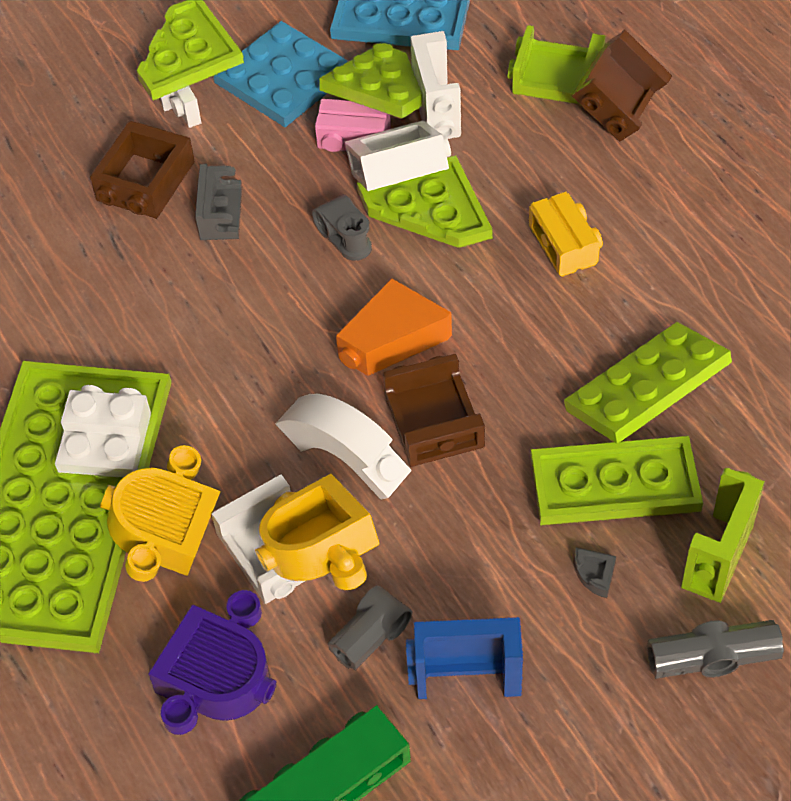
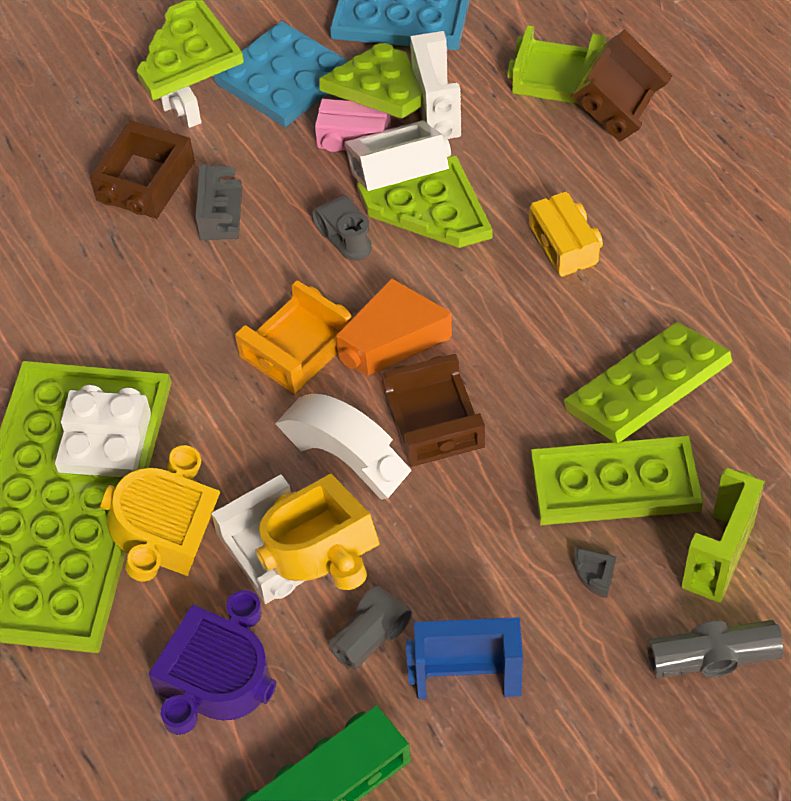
none -> light orange panel [235,280,352,394]

